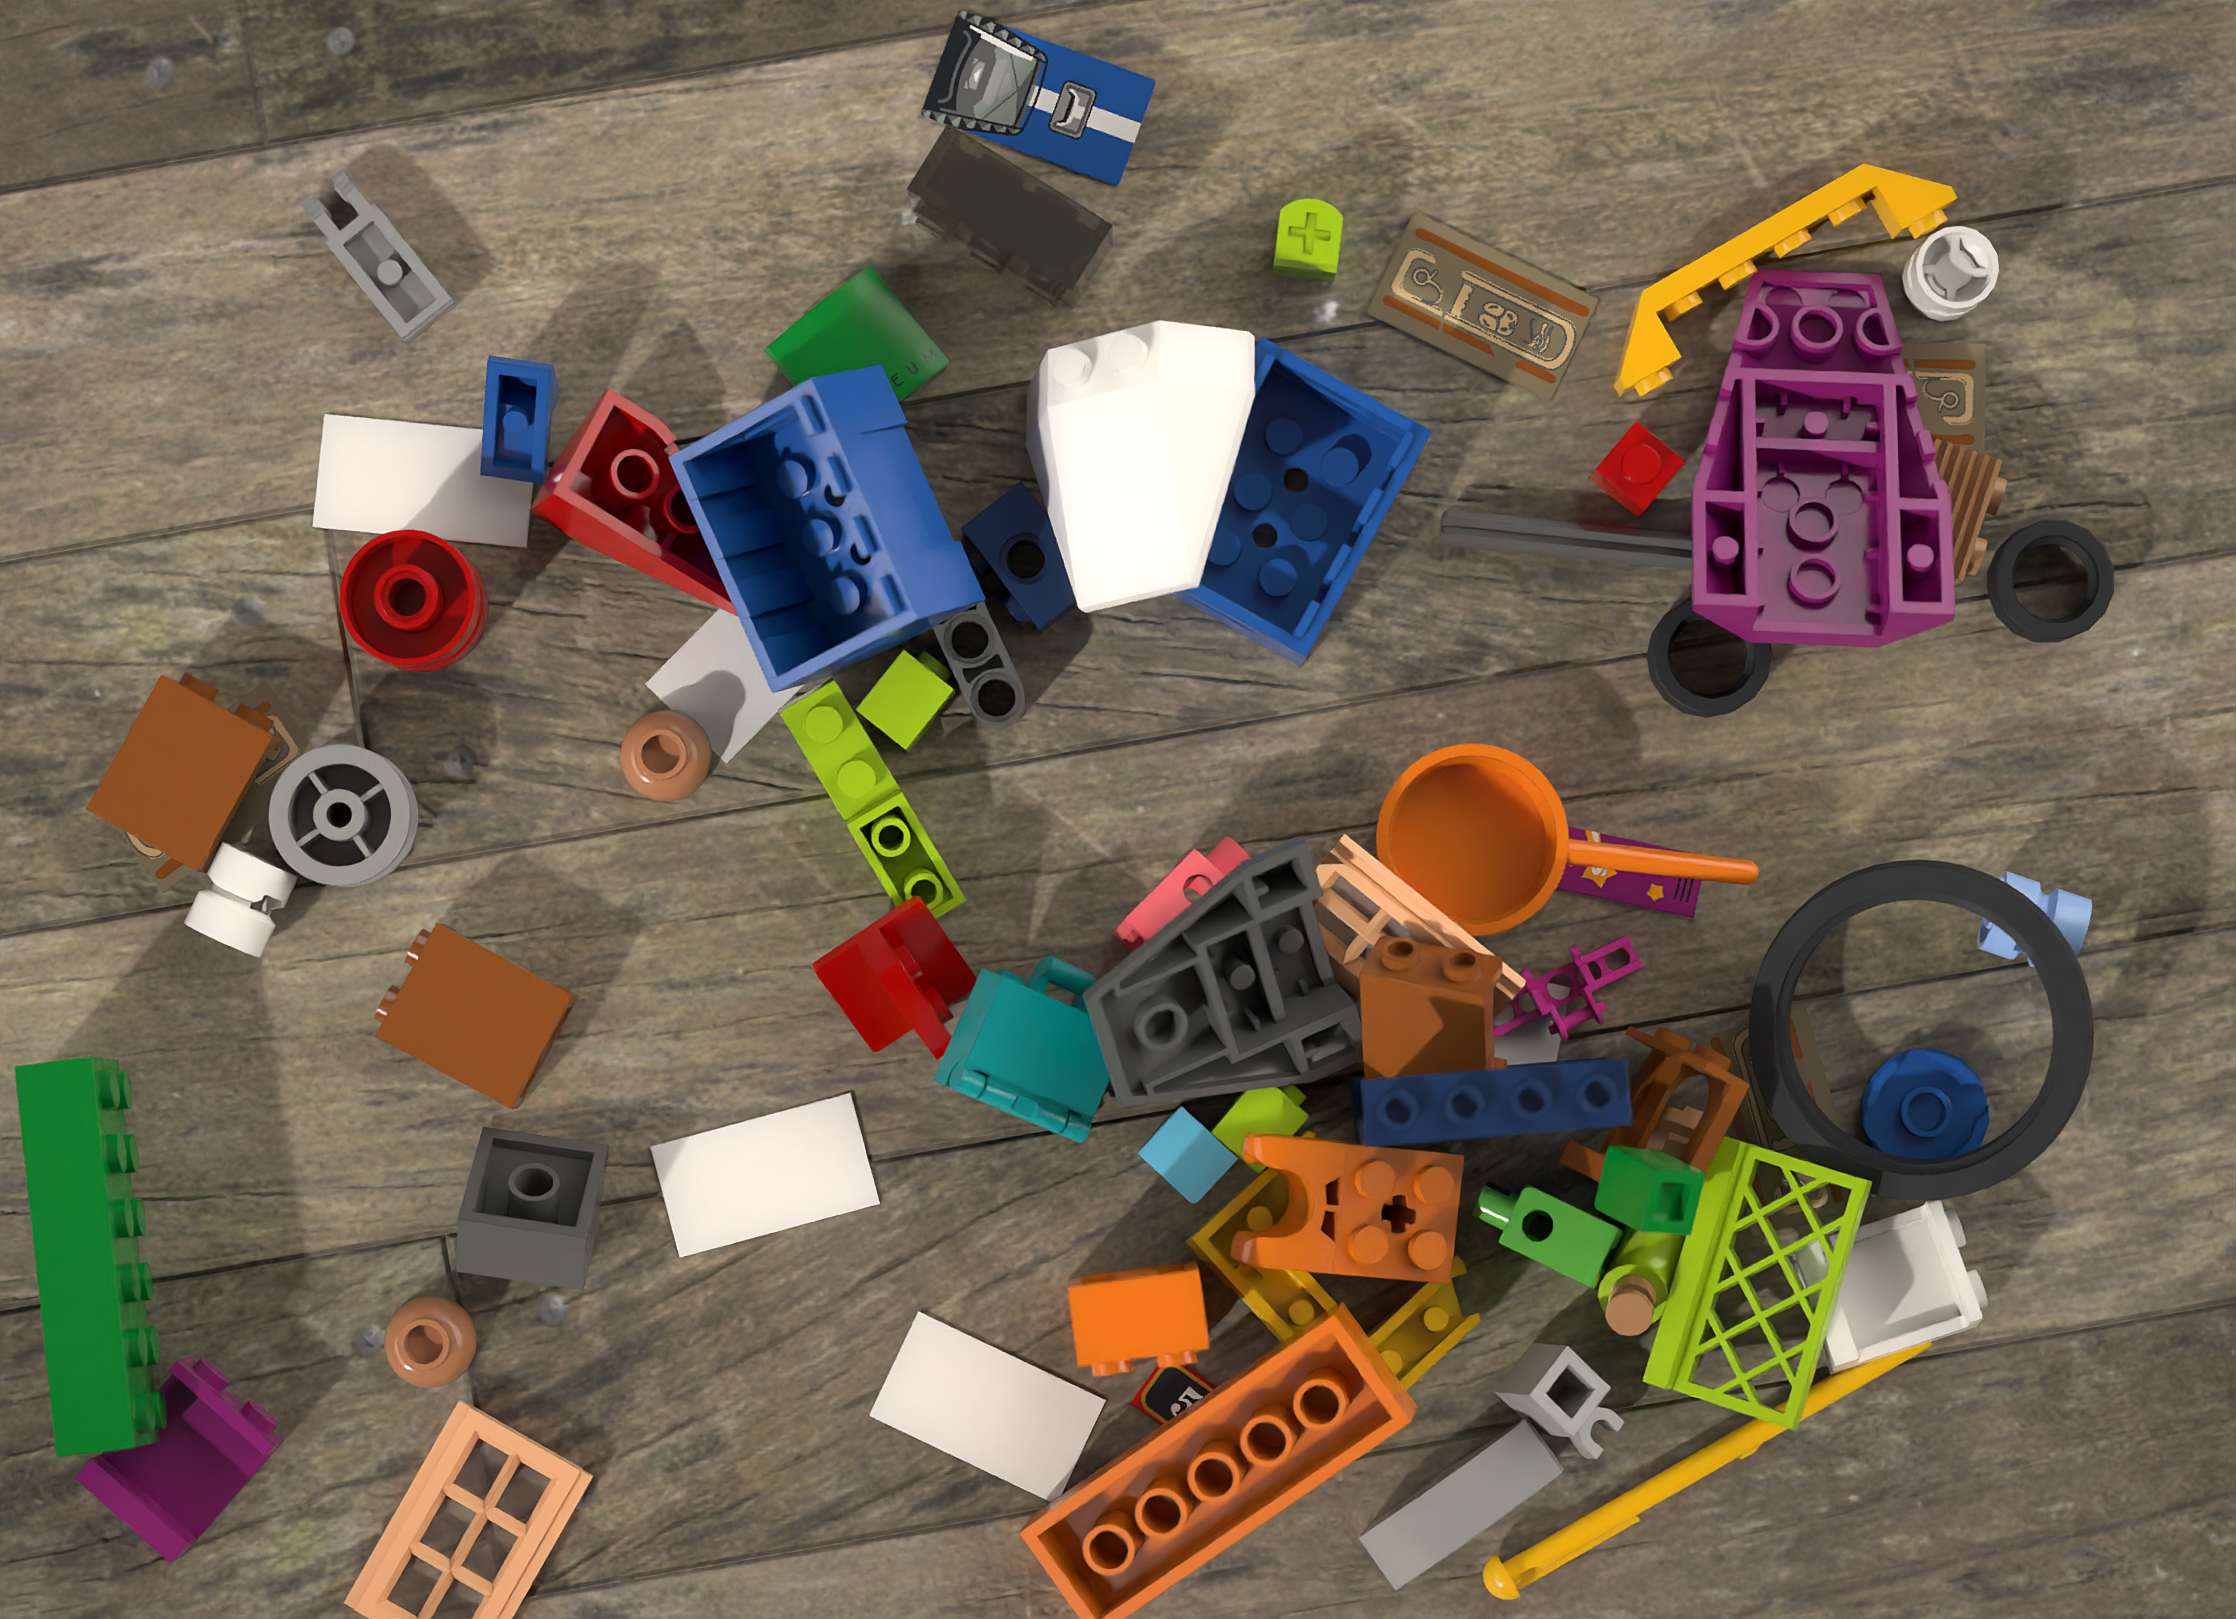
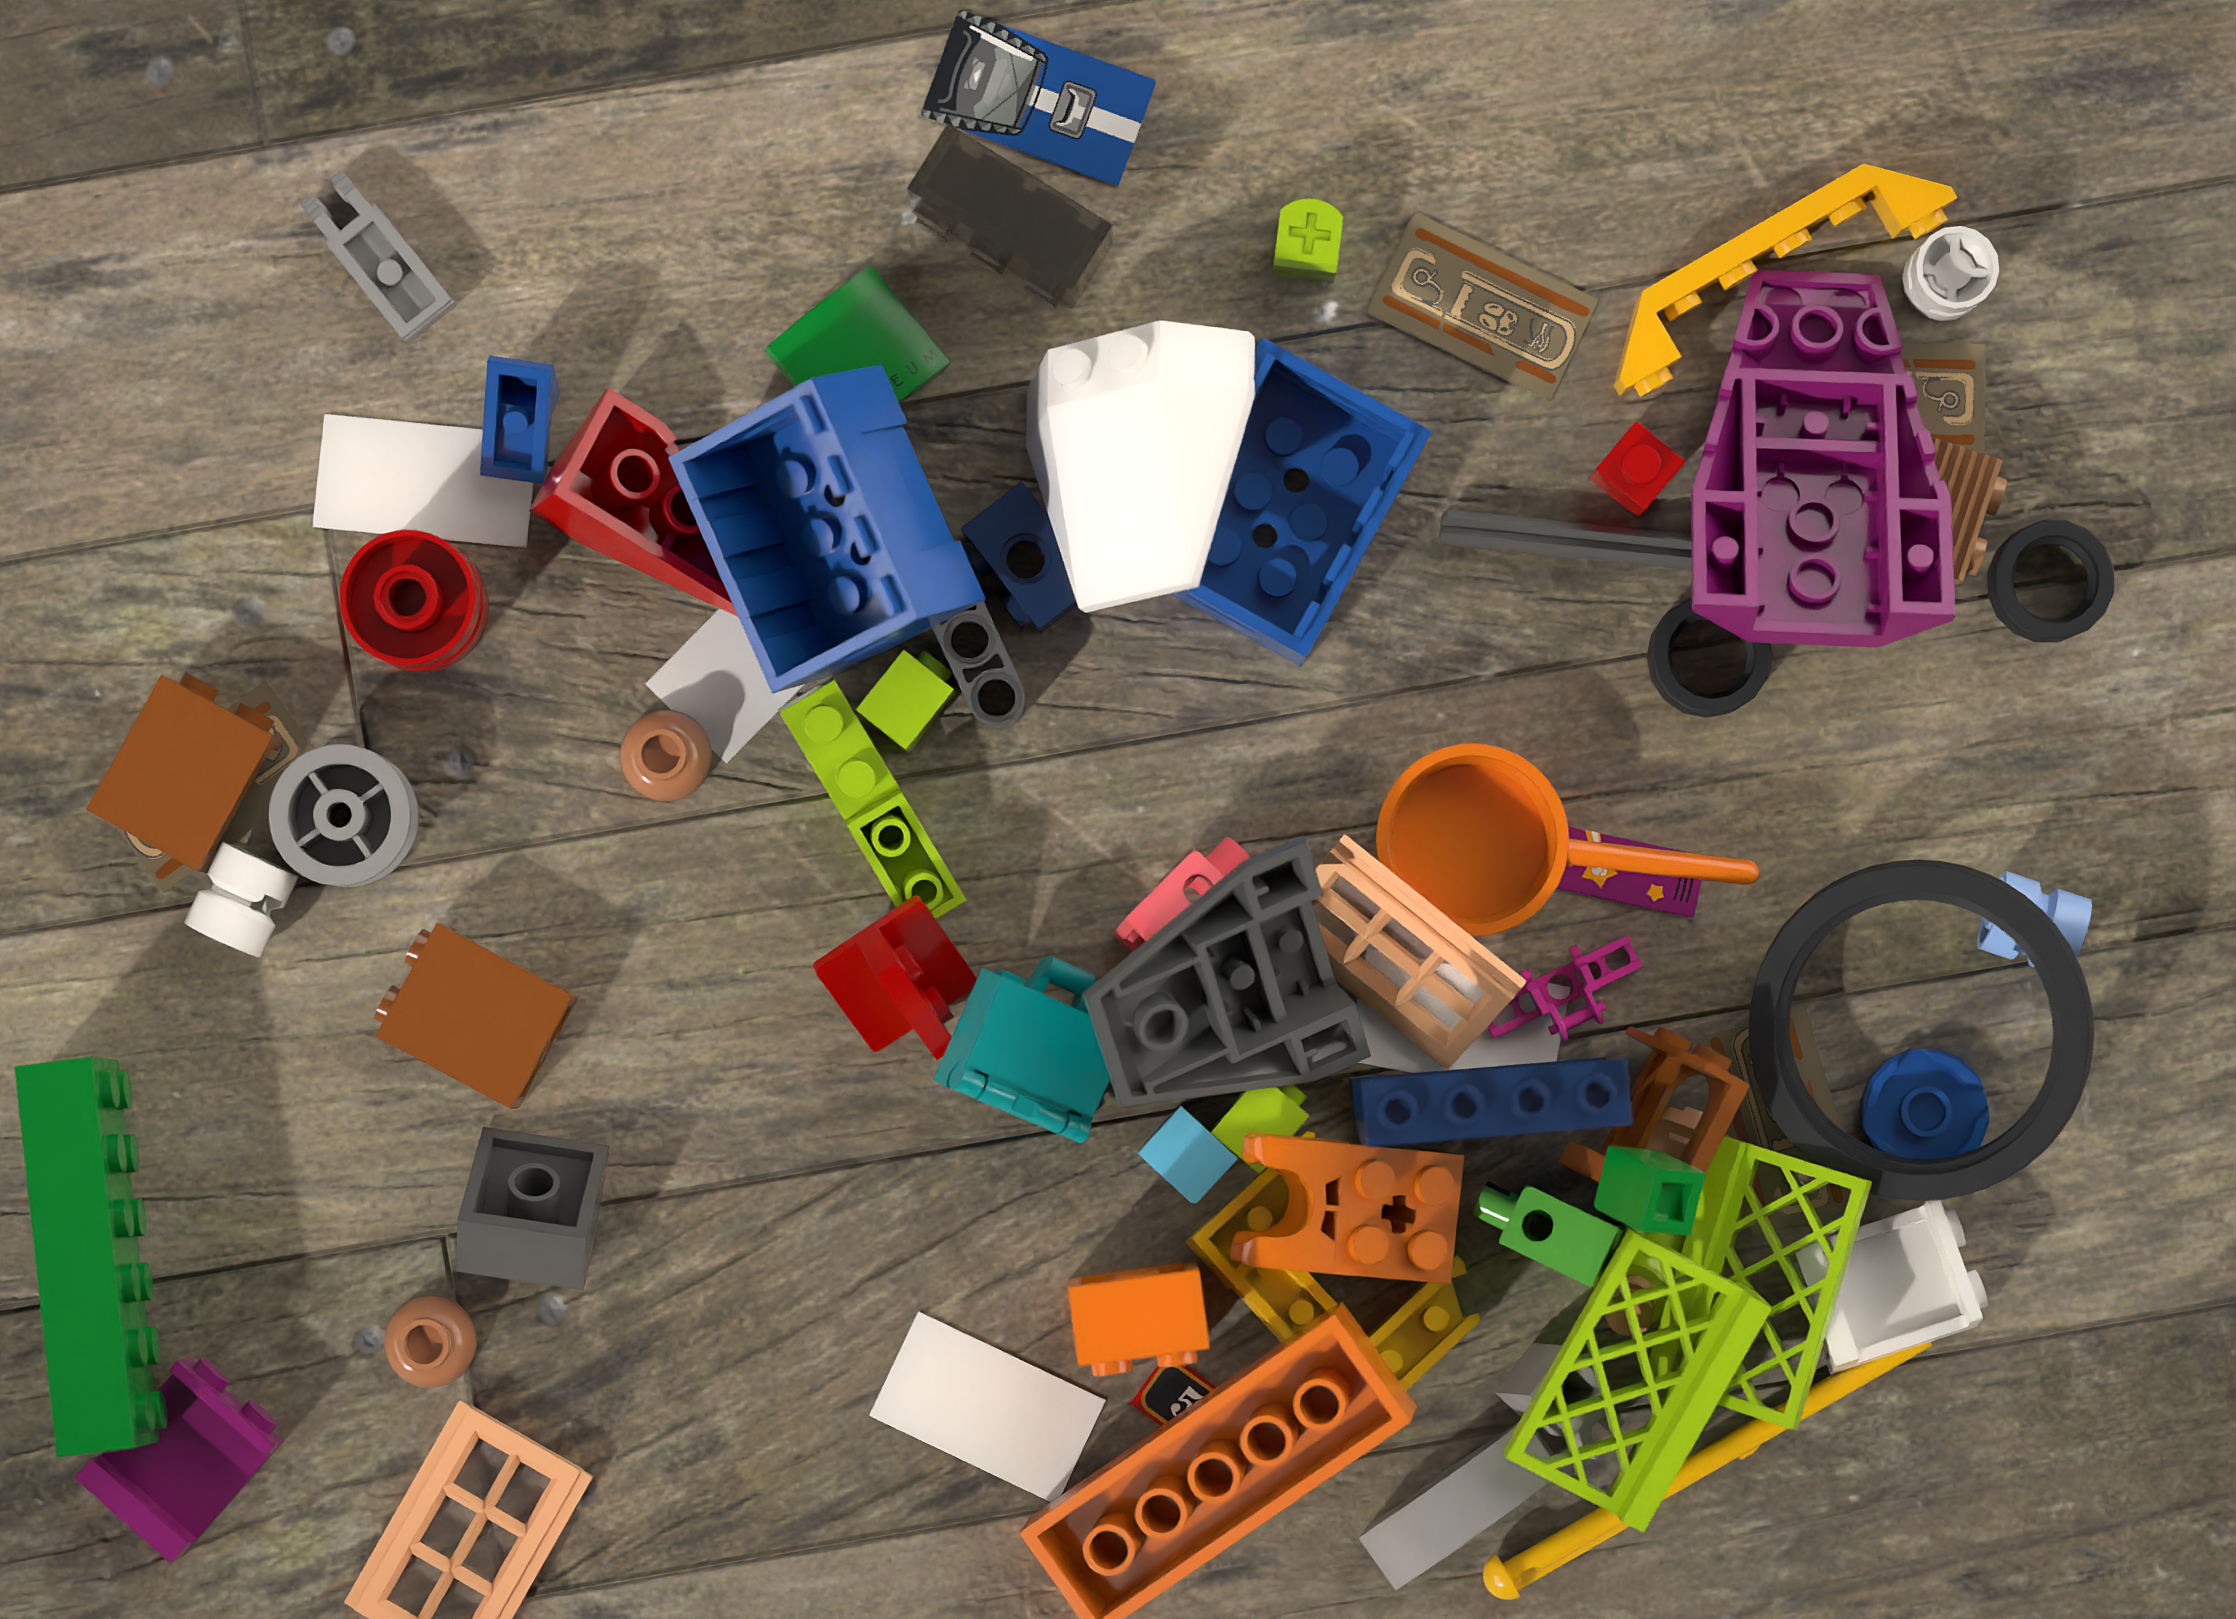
white sticker [651,1093,880,1258] -> none
dark orange panel [1359,936,1507,1080] -> none
none -> lime fence [1502,1228,1772,1533]

